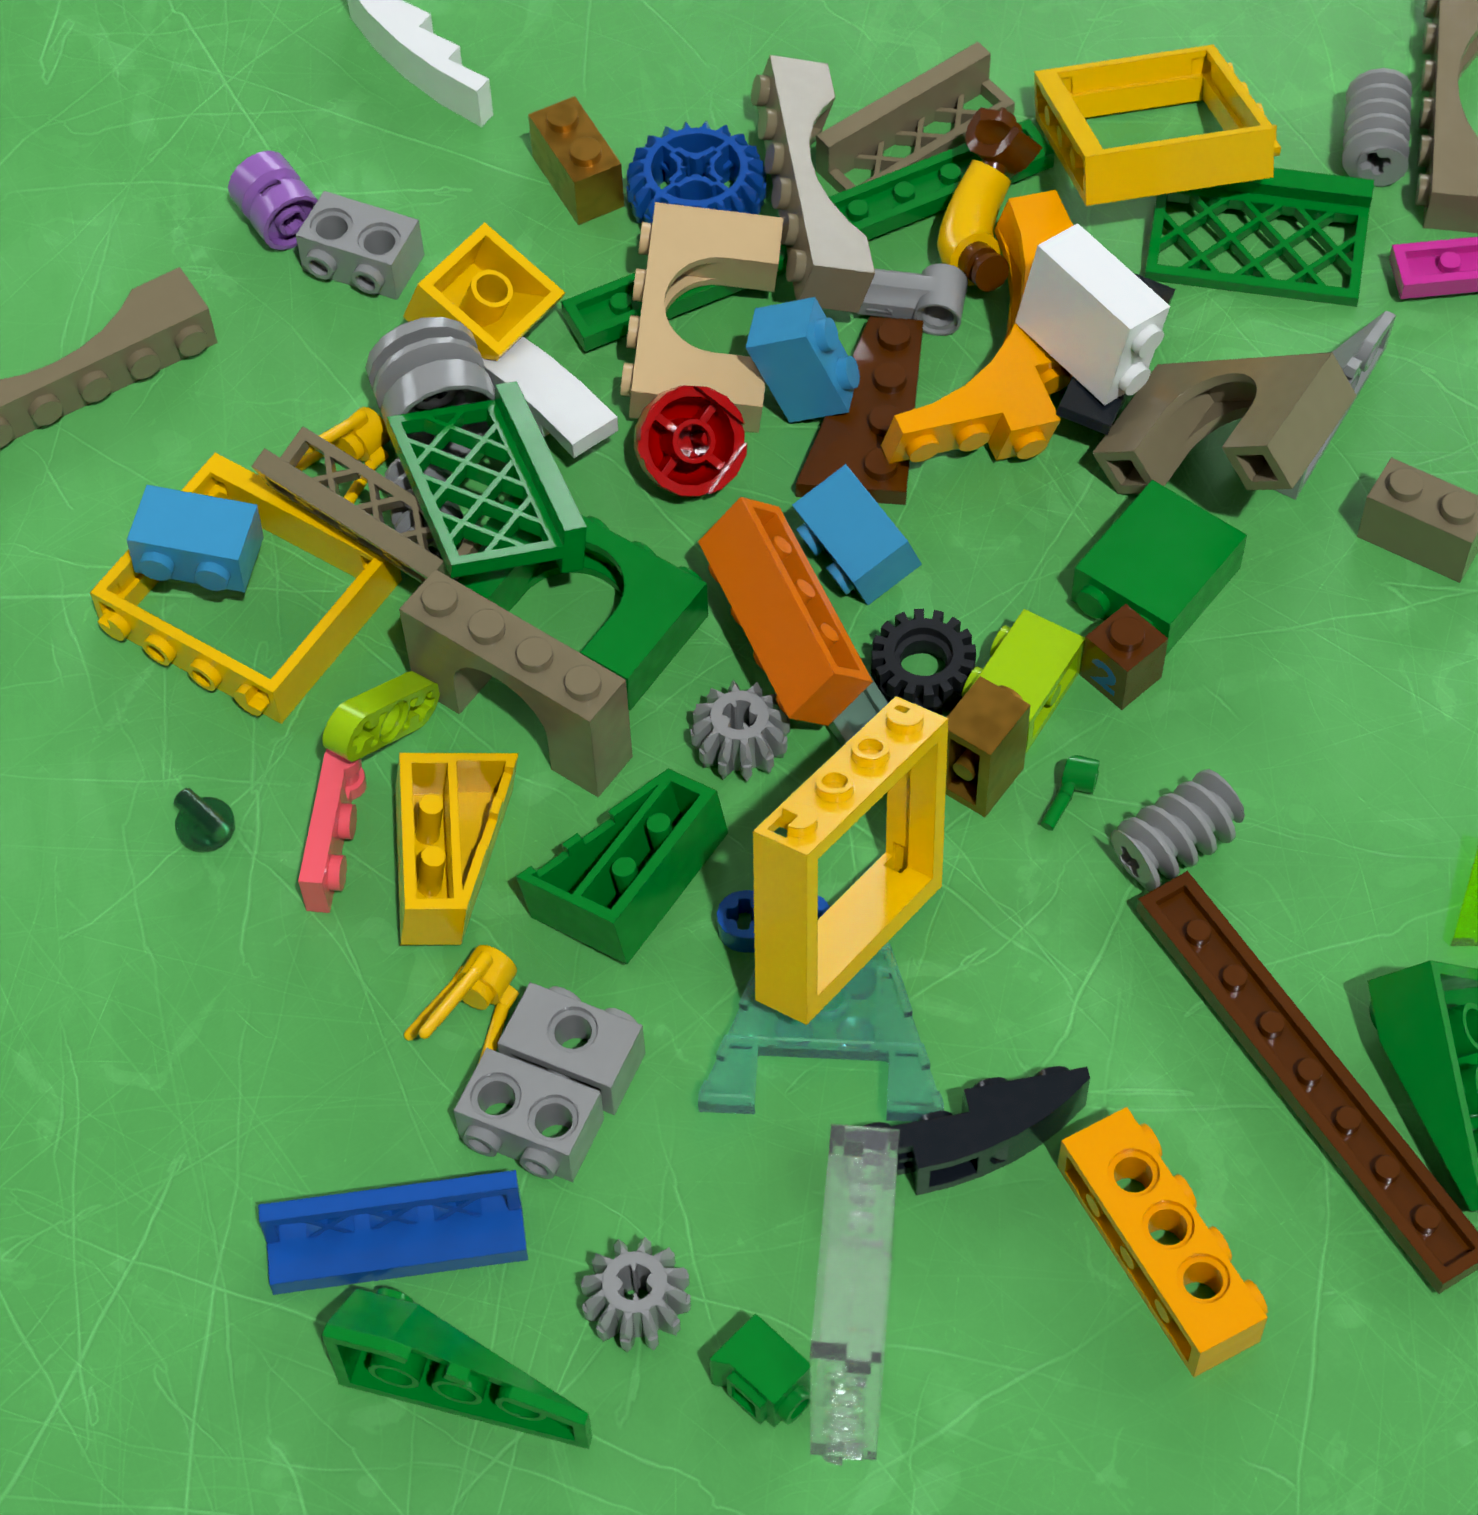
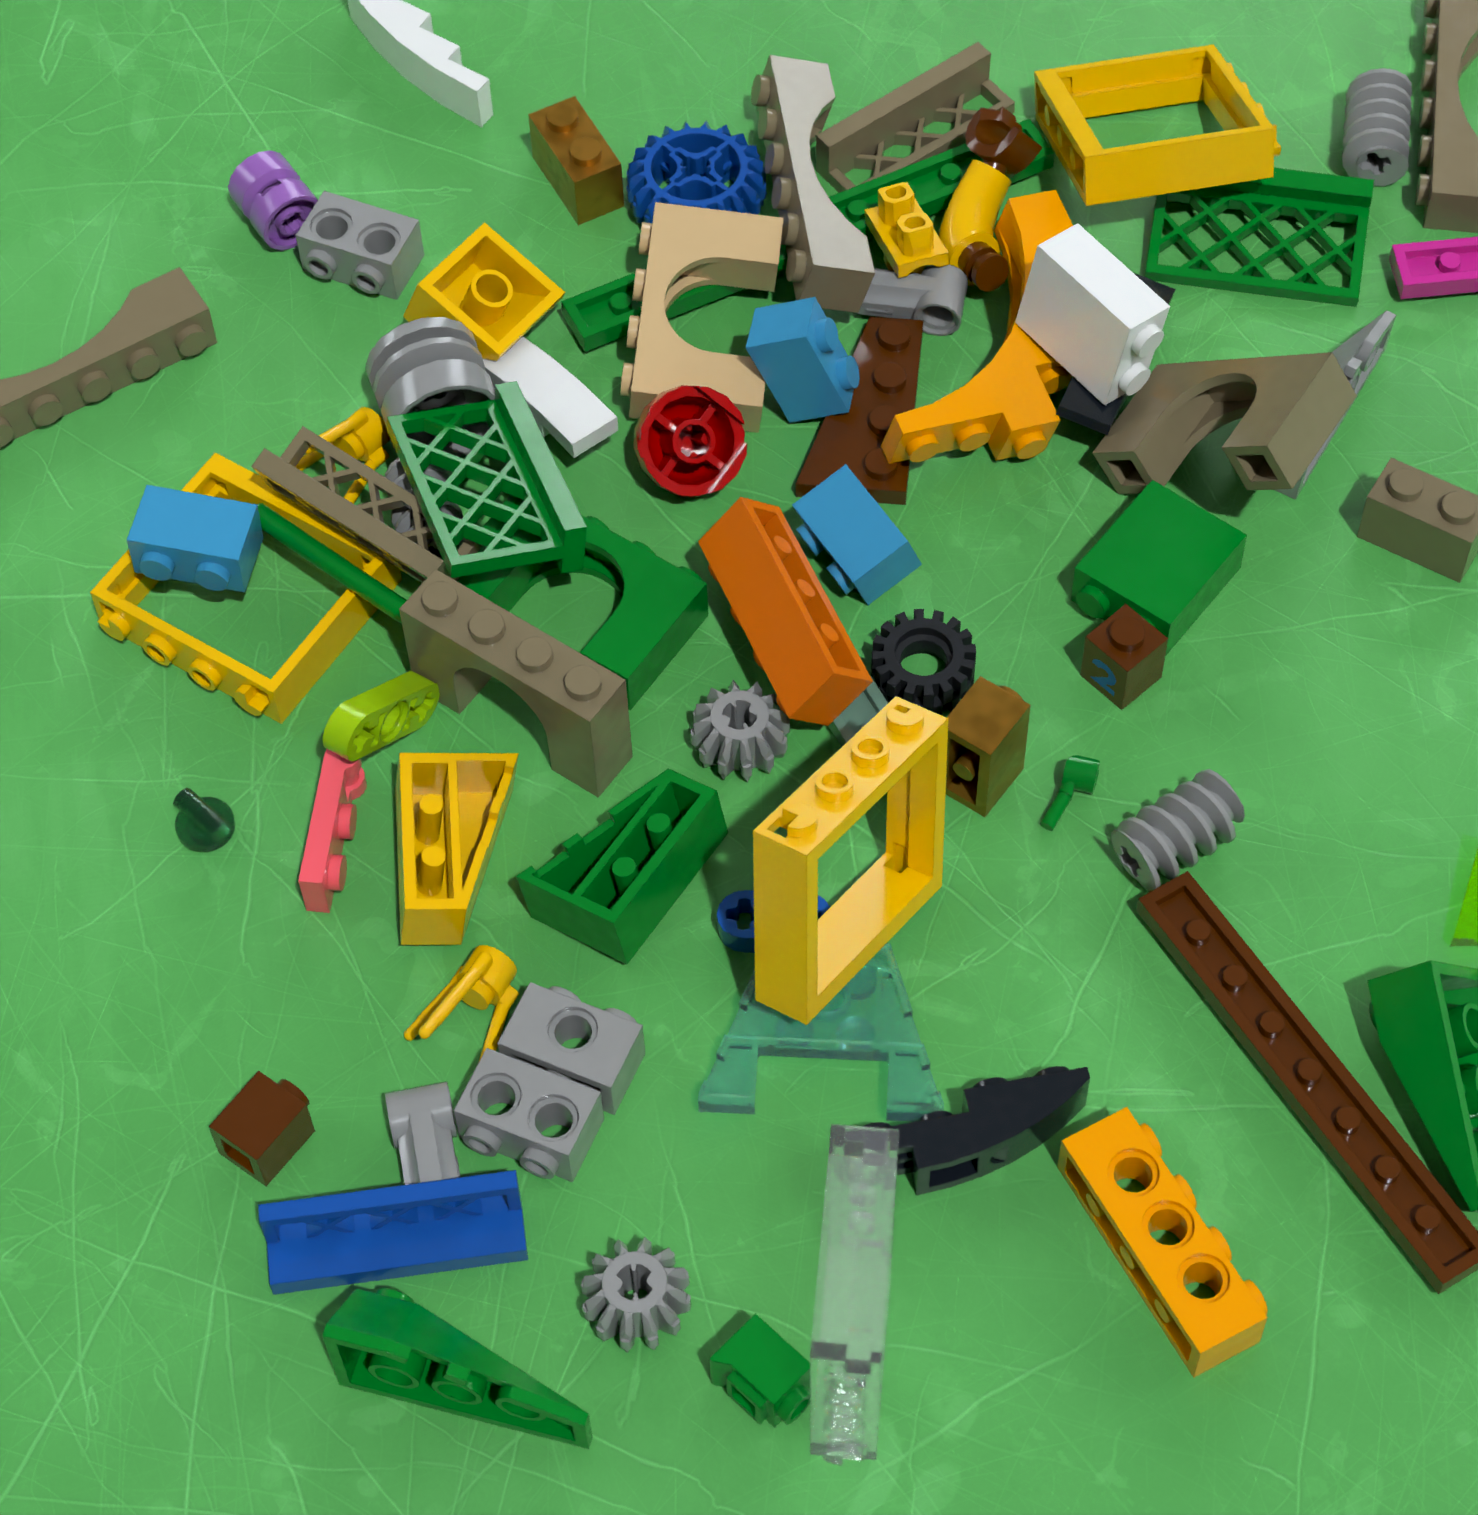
lime brick [962,609,1085,753] -> none
none -> reddish brown brick [209,1071,315,1187]
none -> green bar [257,503,407,624]
none -> light grey piece [385,1081,461,1185]
none -> yellow hips [865,182,949,278]

